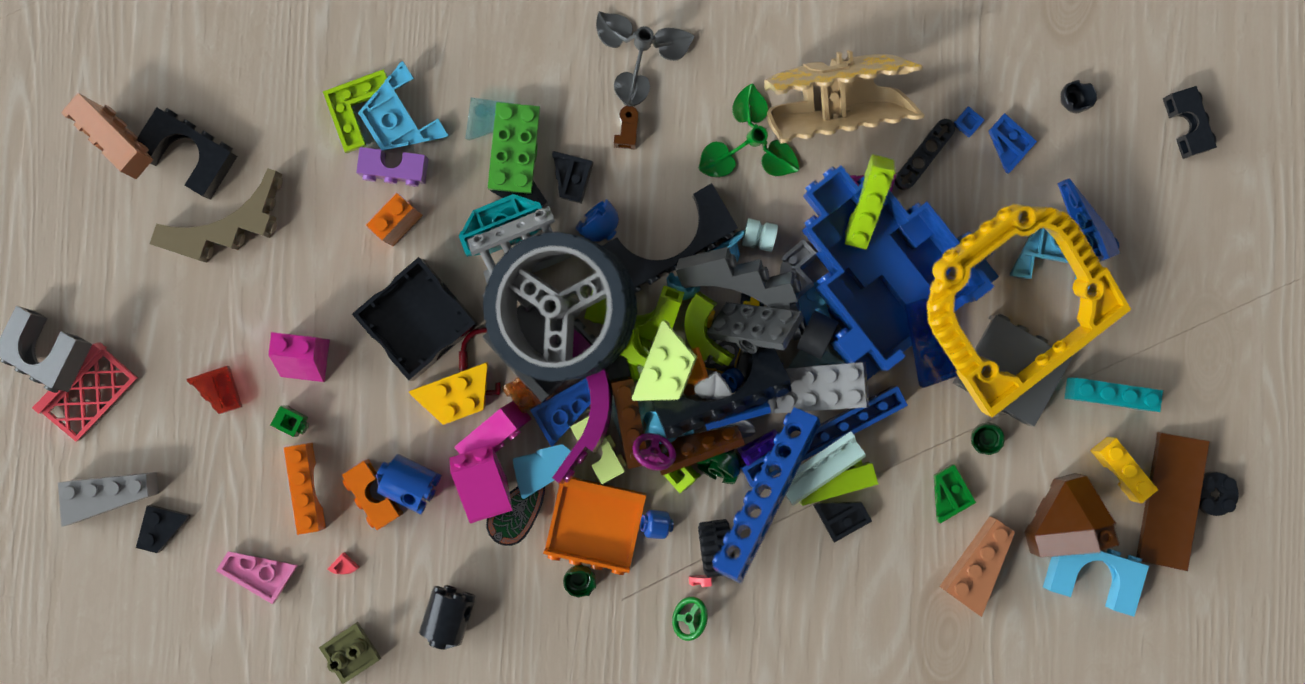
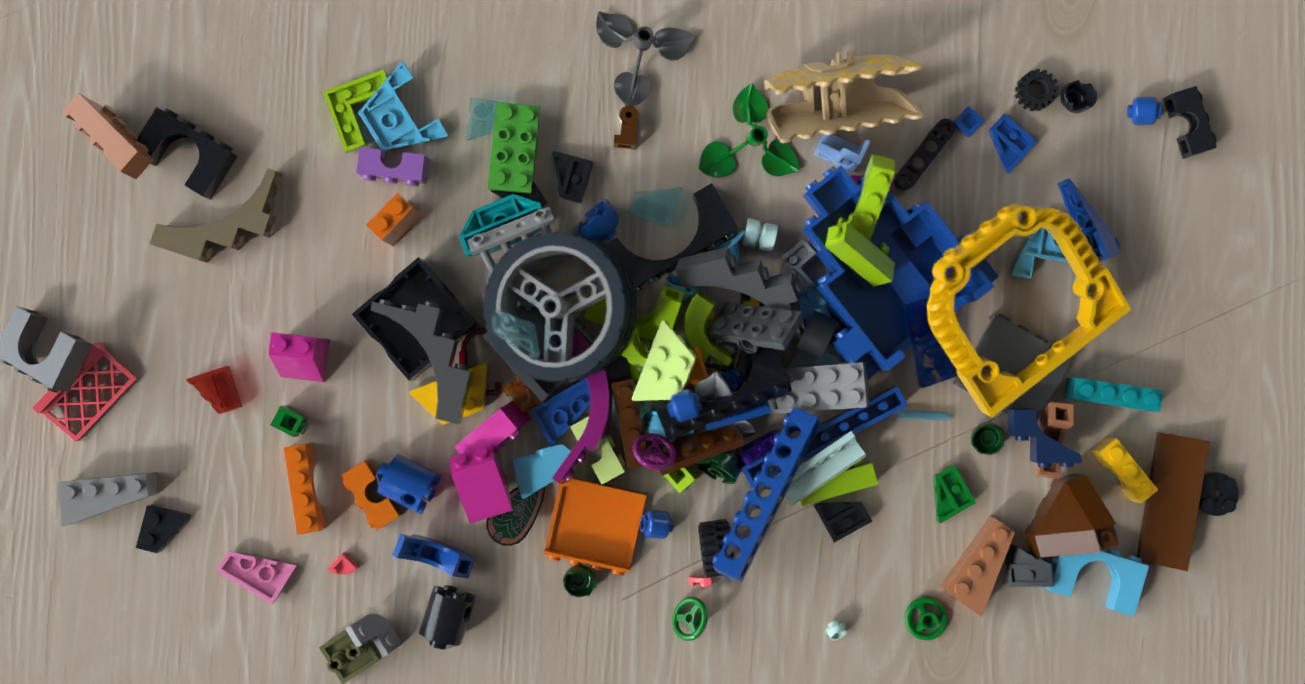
none -> light grey plate [346,614,402,657]
none -> dark grey arch [371,299,473,424]
none -> blue arch [392,534,476,579]
none -> clear light blue wing [491,310,540,361]
none -> clear light blue wing [628,187,683,228]
none -> blue head [667,389,702,422]
none -> light blue panel [814,134,870,172]
none -> lime brick [825,214,895,286]
none -> light aqua plate [825,621,847,640]
none -> medium azure piece [894,410,955,421]
none -> green piece [904,597,948,641]
none -> black wing [1006,544,1055,587]
none -> dark blue arch [1008,408,1082,467]
none -> black tyre [1015,69,1059,111]
none -> nougat arch [1036,402,1074,479]
none -> blue head [1127,97,1161,125]

